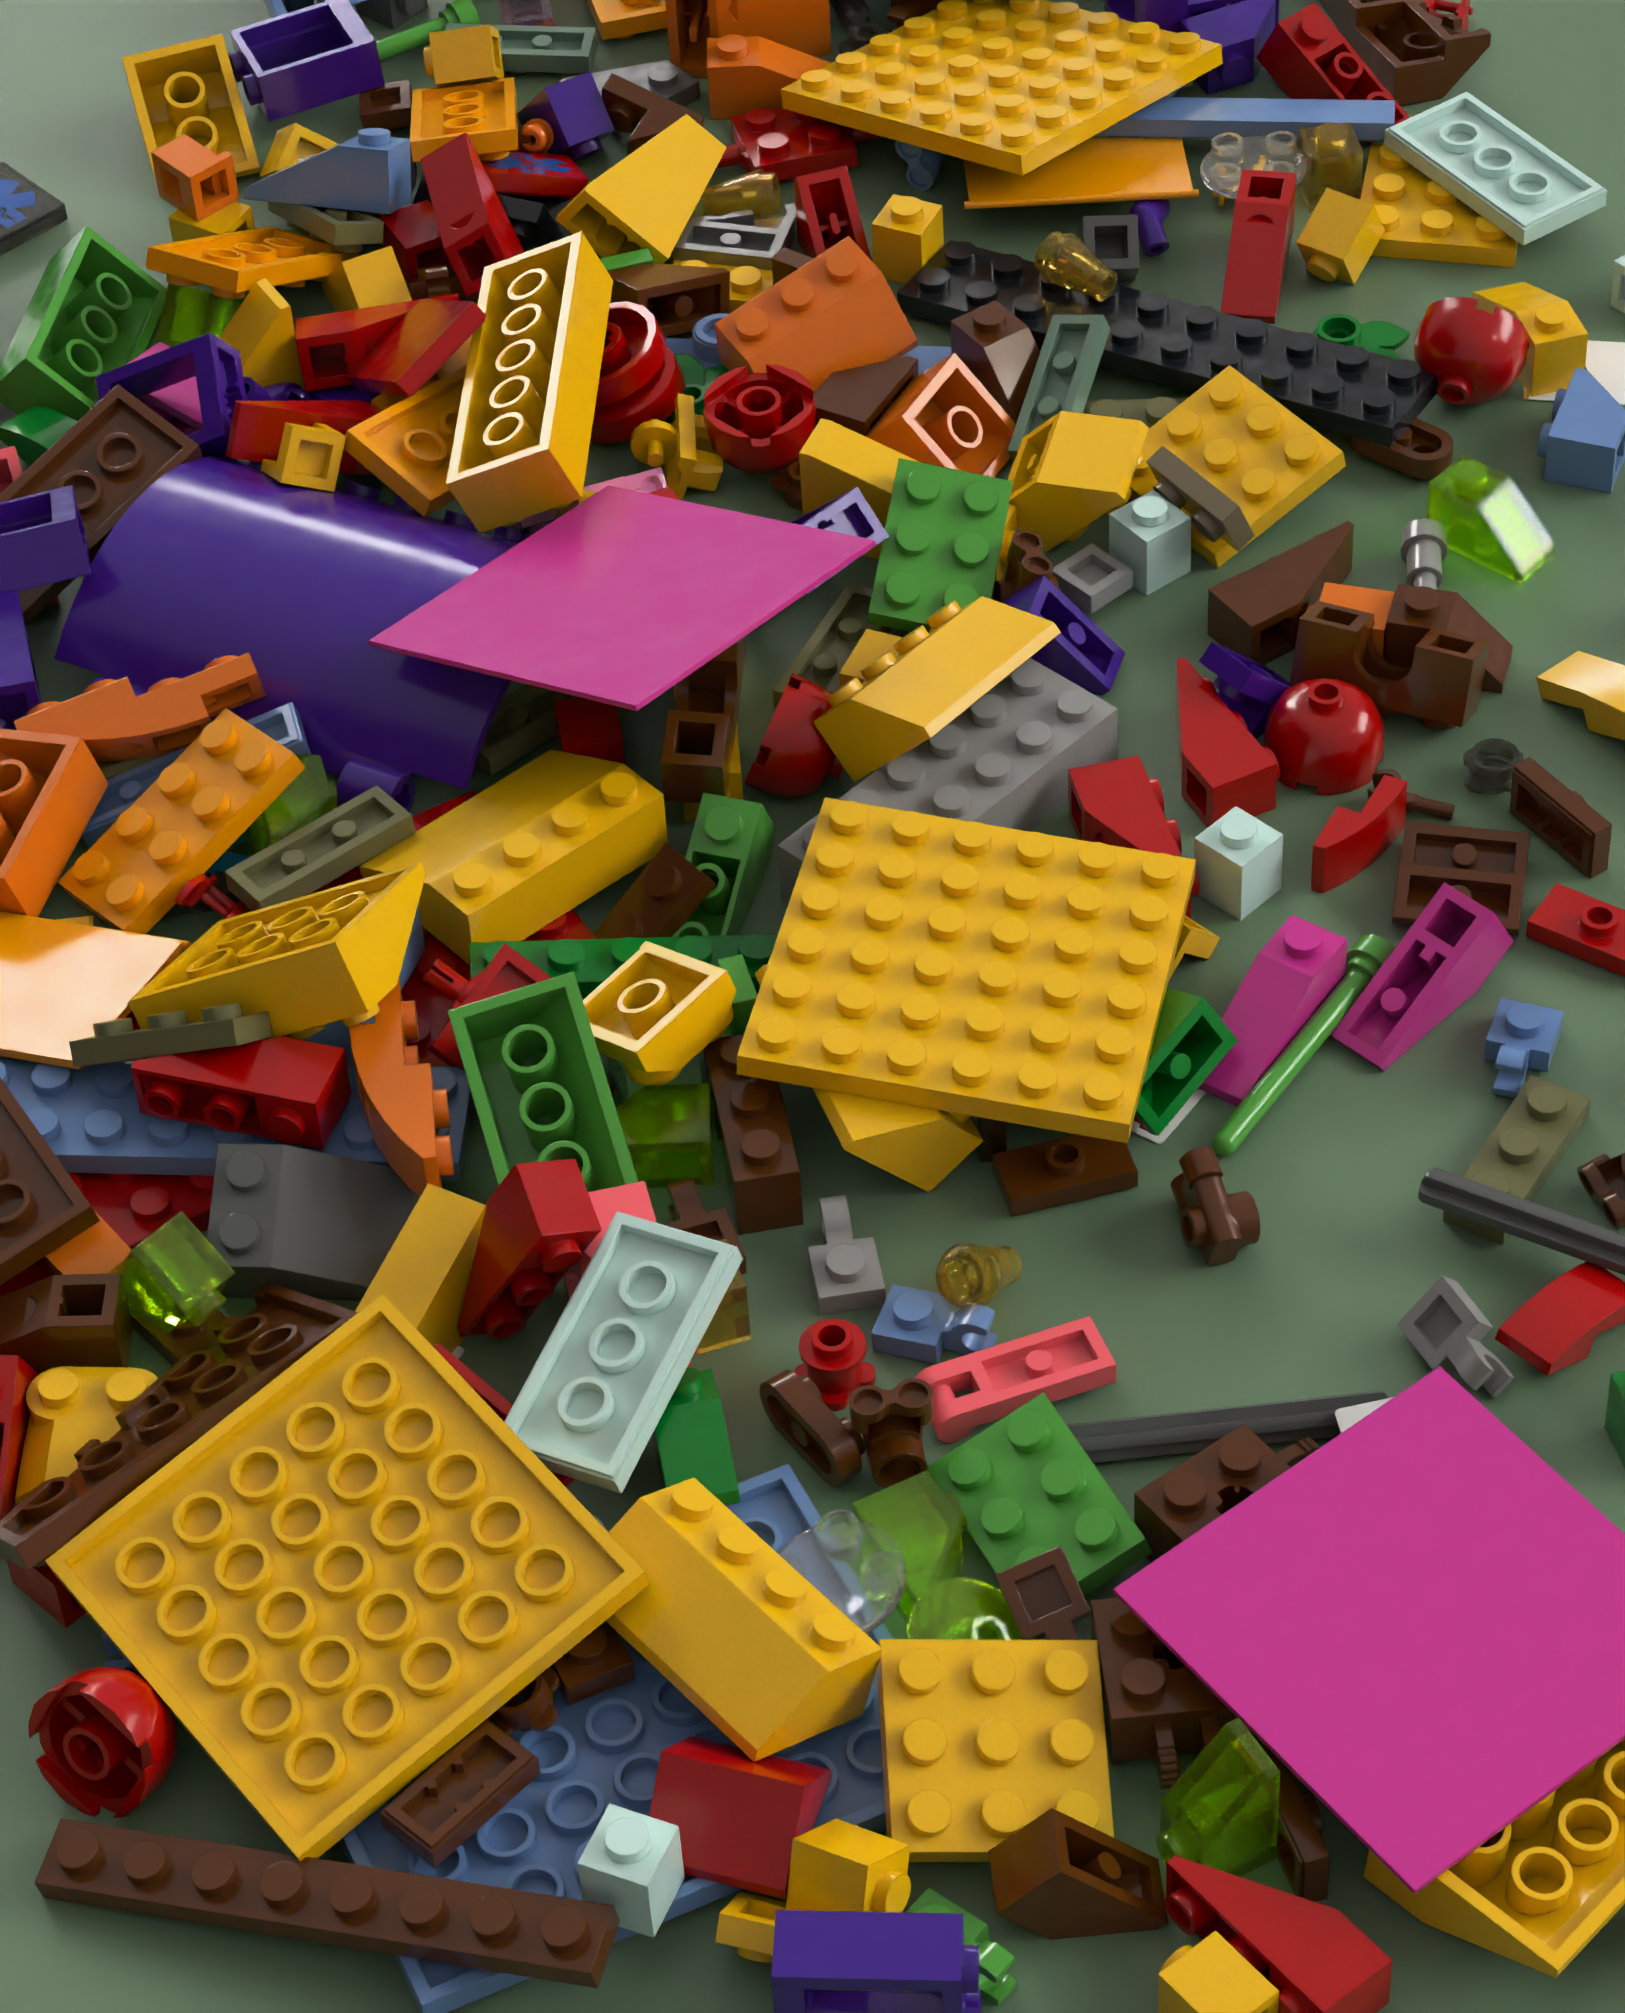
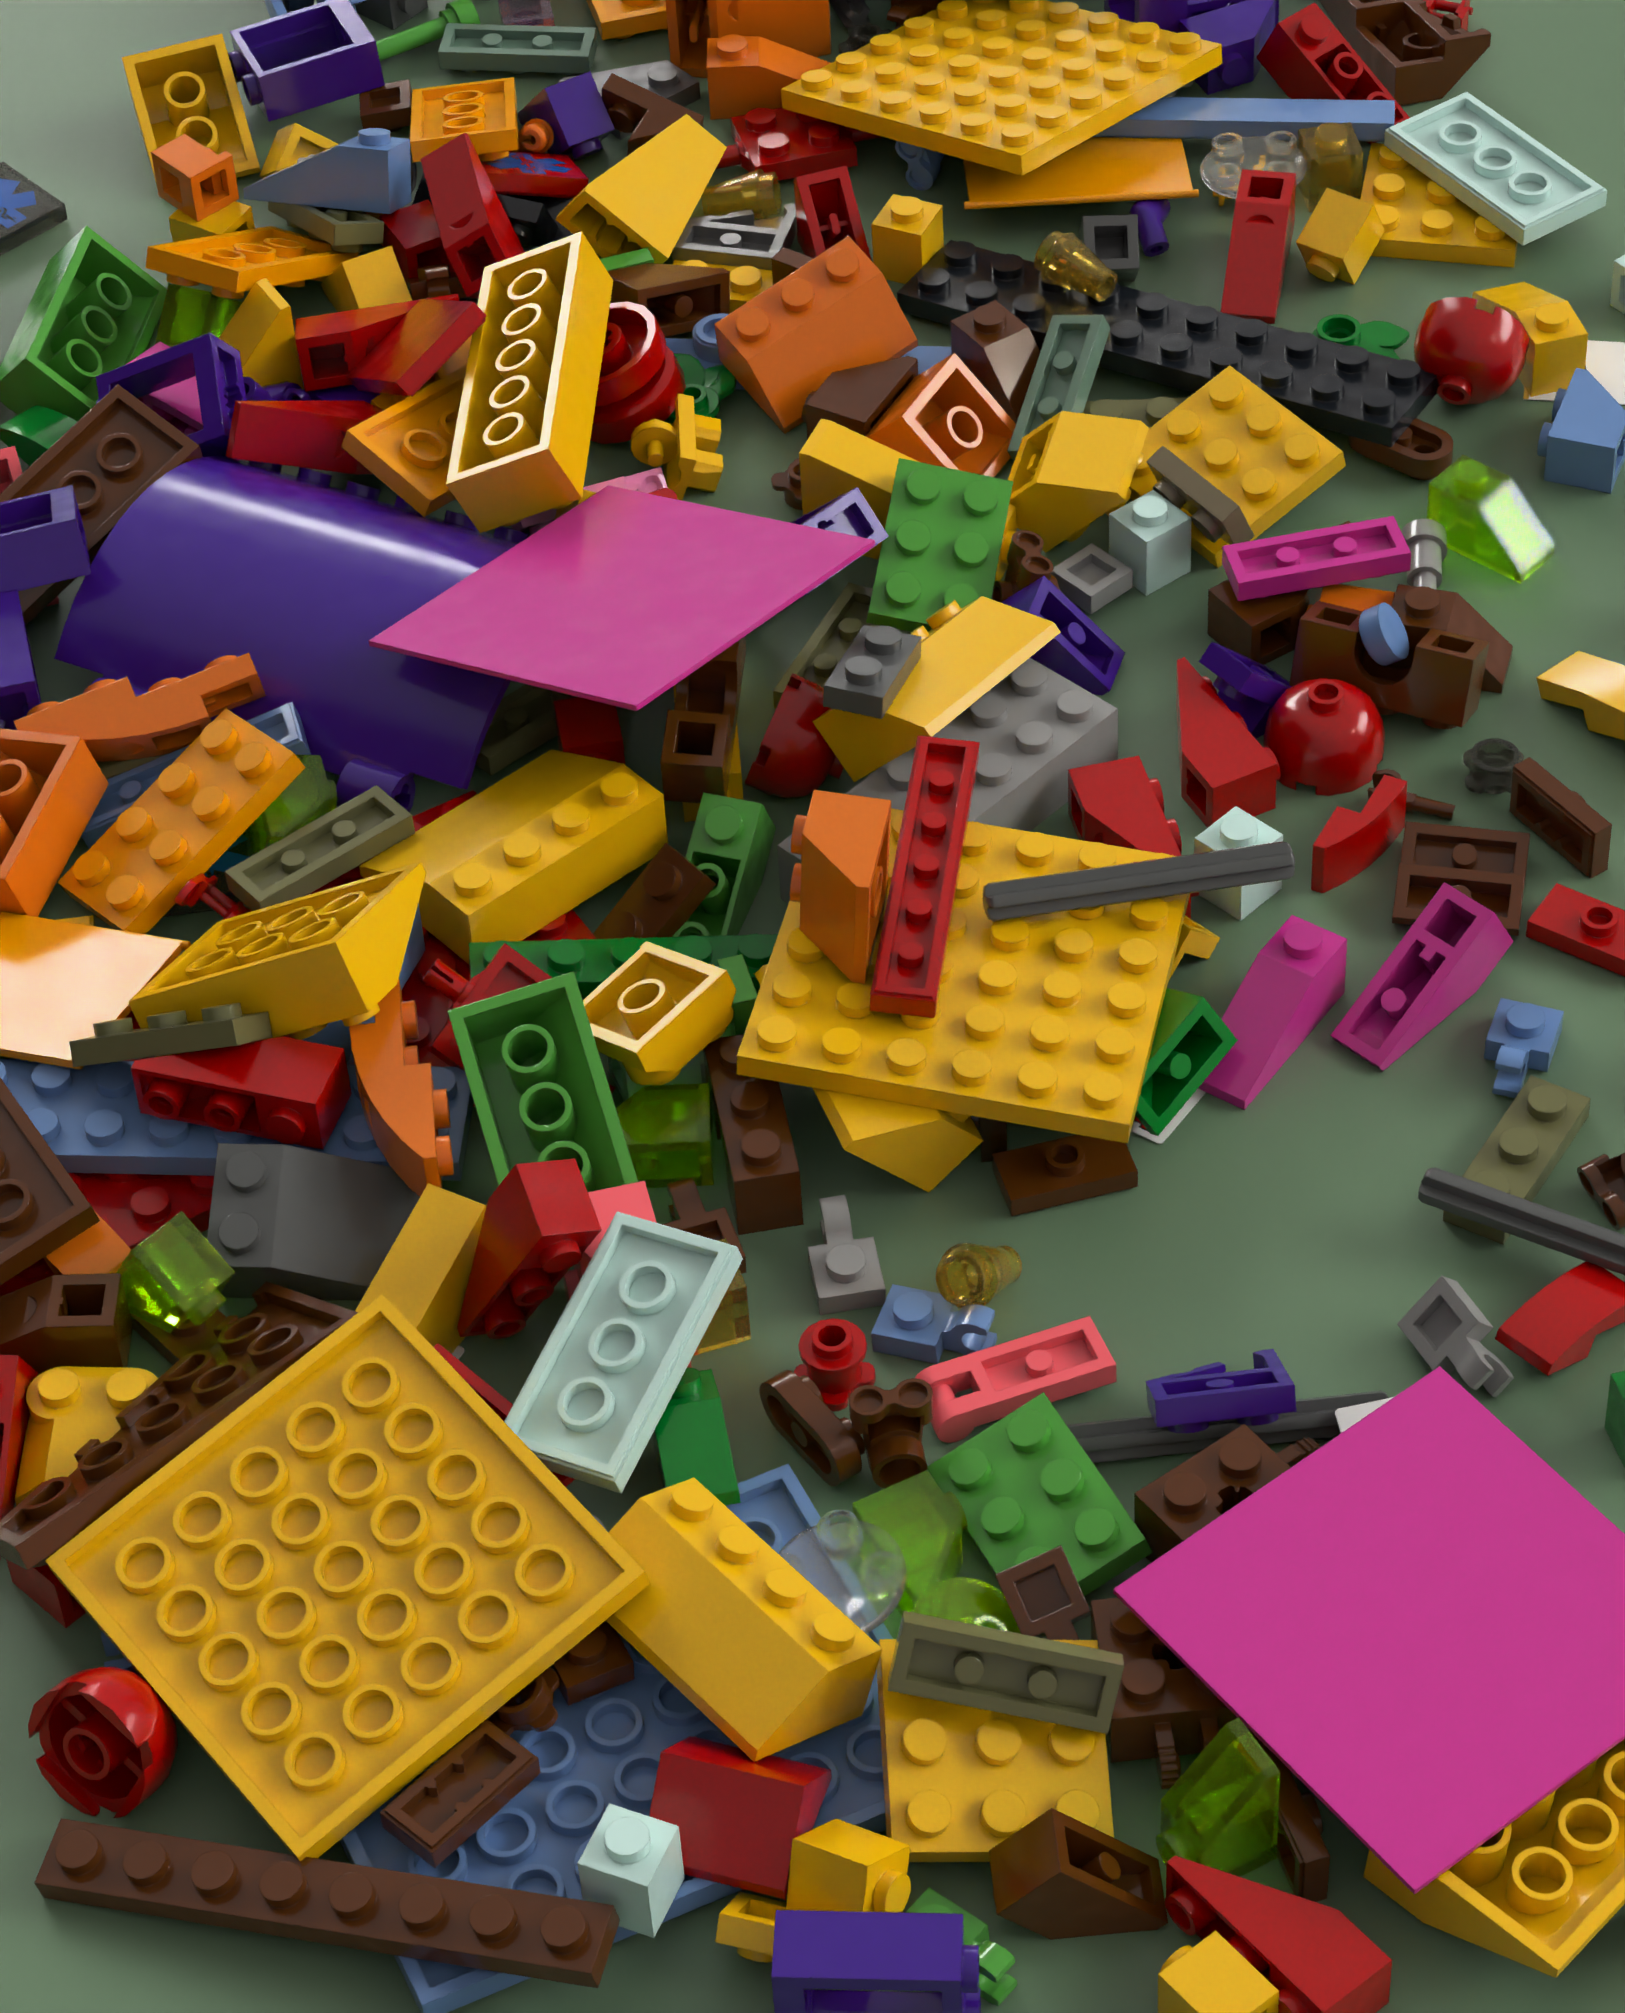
yellow panel [261,422,346,492] -> none
yellow brick [423,24,505,86] -> none
red cylinder [703,364,817,473] -> none
reddish brown plate [1170,1146,1260,1265] -> none
bright green piece [1211,934,1395,1156] -> none
none -> orange slope [790,790,891,984]
none -> dark grey plate [823,625,922,719]
none -> red tile [869,736,980,1018]
none -> olive plate [888,1611,1124,1734]
none -> dark grey axle [982,841,1295,921]
none -> dark purple wing [1146,1349,1297,1433]
none -> dark pink plate [1222,516,1411,601]
none -> medium blue tile [1359,602,1409,666]

